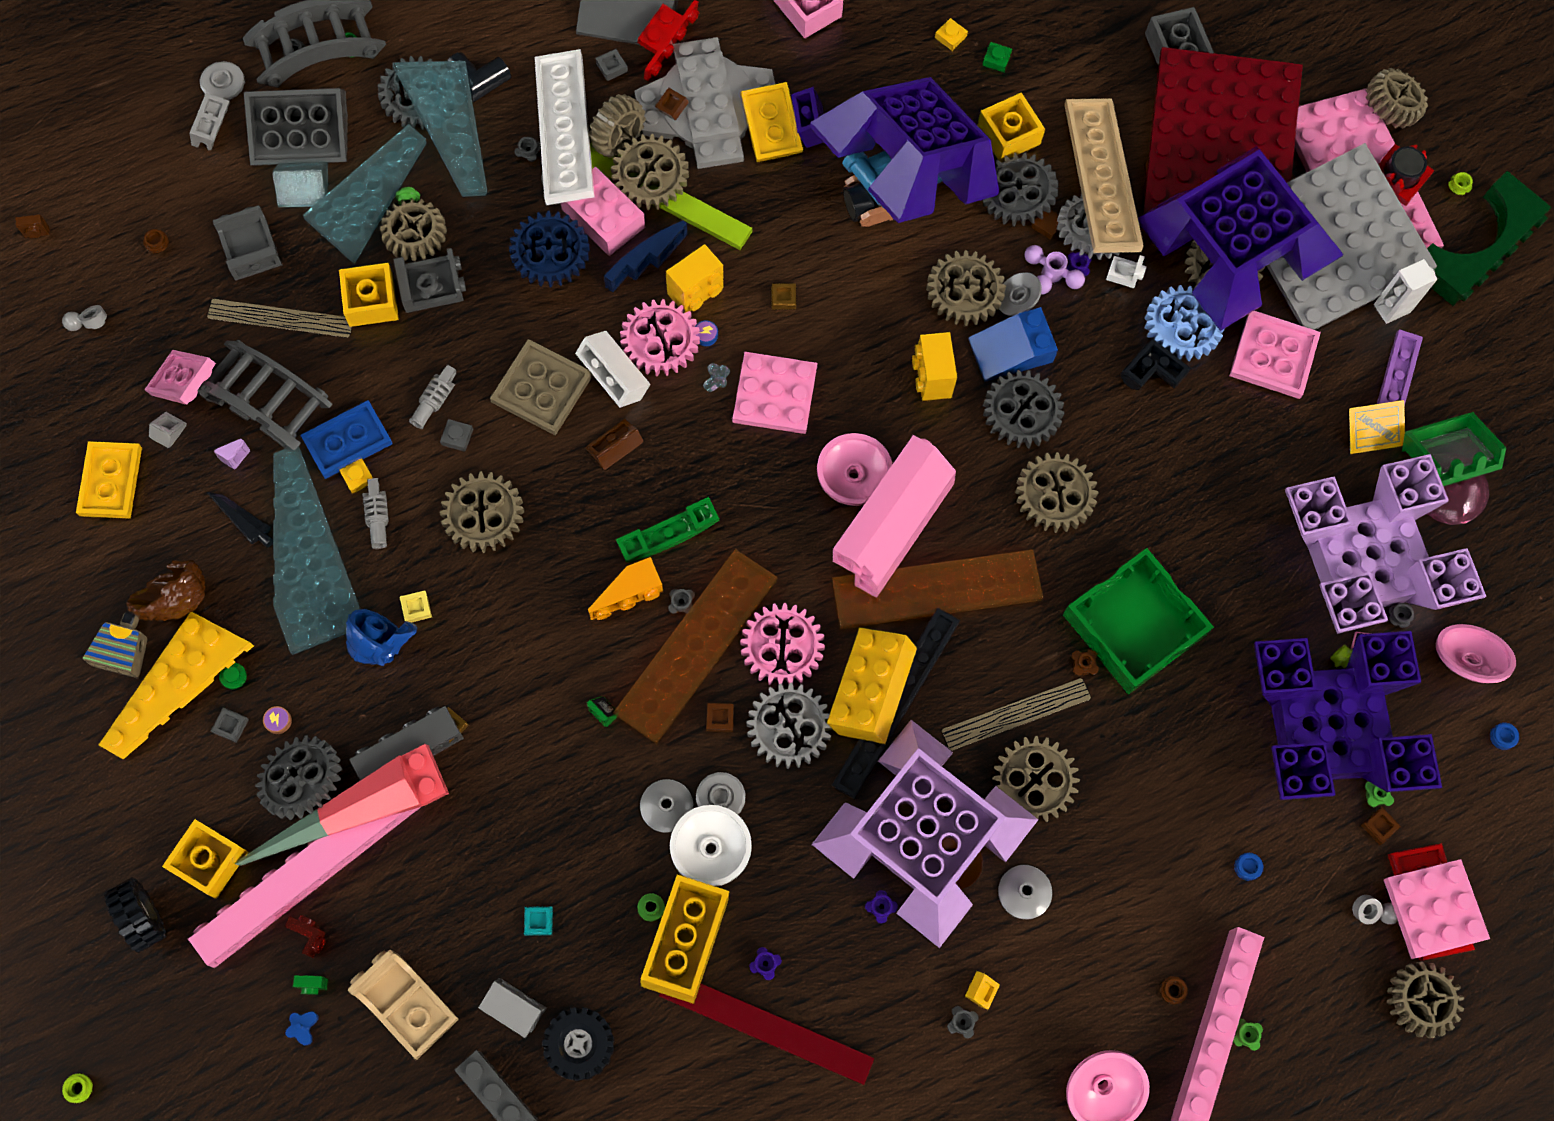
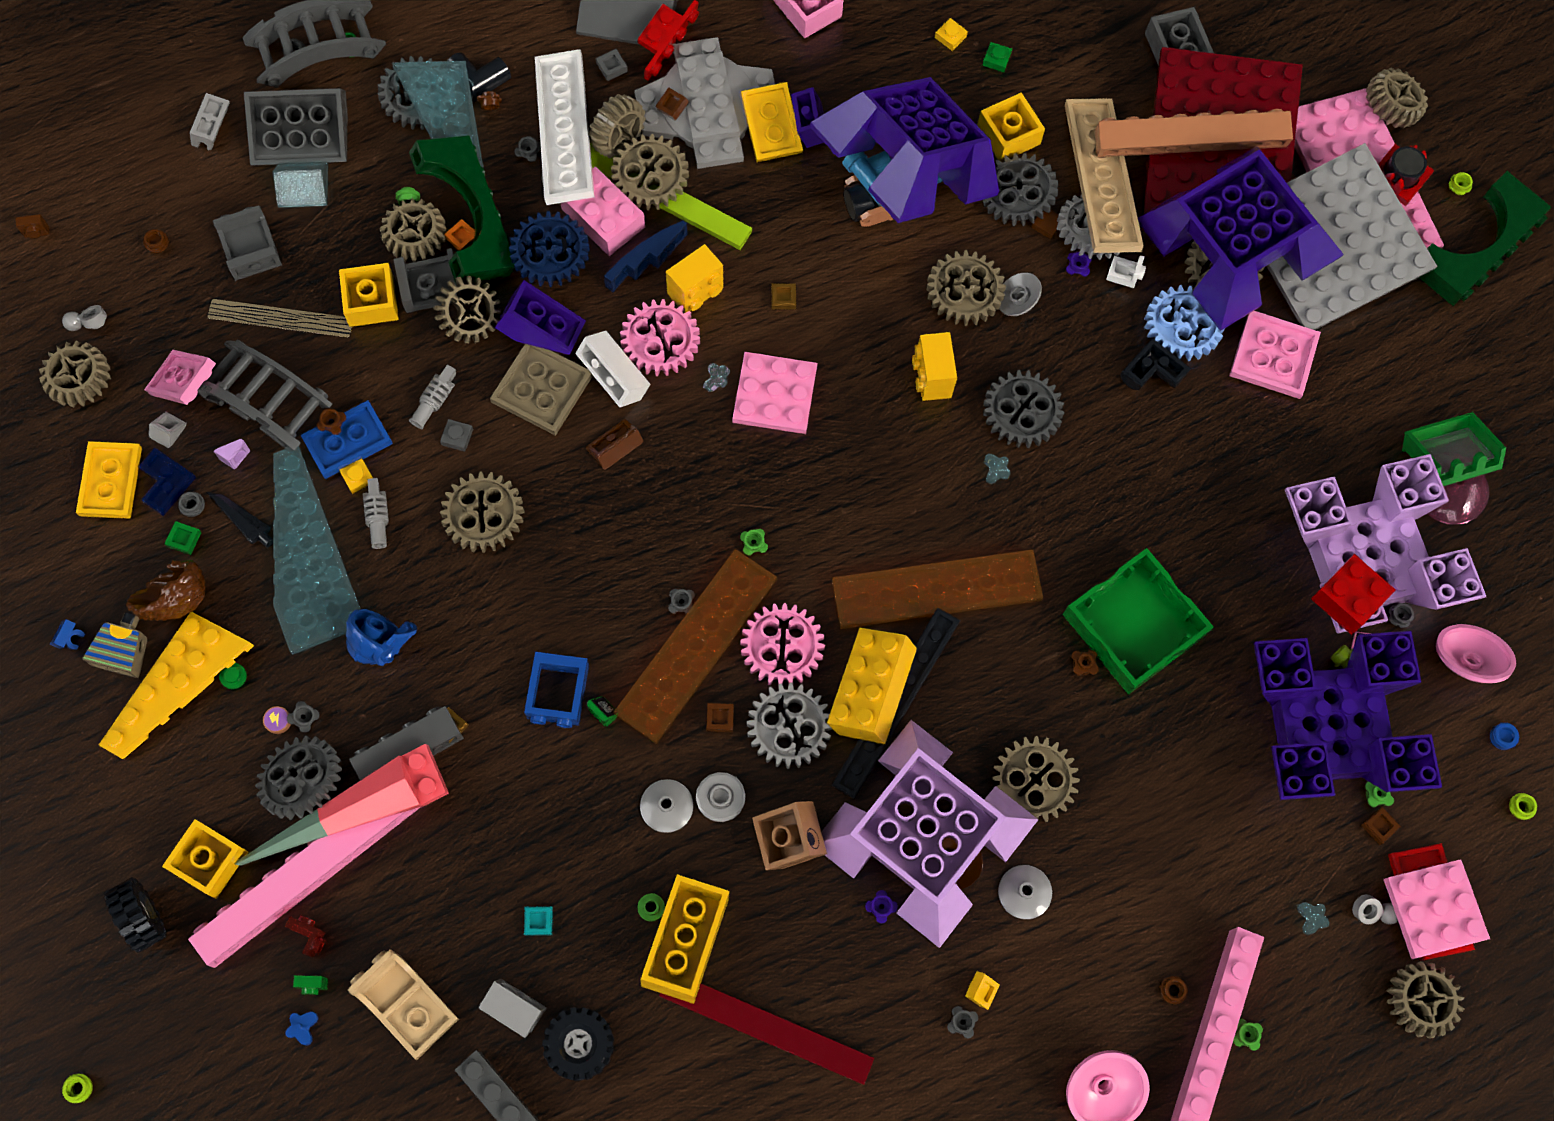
light grey wheel [200,61,245,100] -> none
dark grey tile [211,708,249,743] -> none
clear light blue wing [303,124,426,264] -> none
light yellow plate [400,591,432,622] -> none
light orange slope [588,557,663,620] -> none
green slope [616,497,720,563] -> none
white dish [670,805,751,887] -> none
tile [695,321,718,346] -> none
dark purple plate [750,947,782,980] -> none
bright pink dish [817,433,893,506] -> none
bright pink panel [833,435,956,598] -> none
dark tan sticker [942,678,1091,751] -> none
blue slope [968,307,1058,382] -> none
dark tan gear [1015,452,1098,533] -> none
lavender piece [1025,245,1085,295] -> none
blue tile [1234,853,1263,881] -> none
yellow sticker [1349,400,1405,454] -> none
white brick [1374,259,1437,324] -> none
medium lavender plate [1377,329,1423,406] -> none
none -> dark tan gear [39,341,111,408]
none -> blue tile [50,619,85,650]
none -> clear blue tile [138,448,196,516]
none -> green plate [164,521,202,555]
none -> dark grey plate [178,492,205,517]
none -> dark grey plate [287,701,319,733]
none -> reddish brown plate [317,408,346,435]
none -> dark green arch [409,135,515,283]
none -> dark tan gear [433,276,501,343]
none -> orange plate [444,219,475,251]
none -> reddish brown plate [477,91,502,110]
none -> dark purple slope [495,280,586,355]
none -> blue window [524,652,589,728]
none -> bright green plate [740,529,768,556]
none -> medium nougat brick [752,801,827,870]
none -> clear light blue piece [984,454,1010,484]
none -> nougat brick [1095,109,1293,157]
none -> clear light blue piece [1297,902,1329,935]
none -> red brick [1311,554,1396,635]
none -> lime plate [1509,793,1537,820]

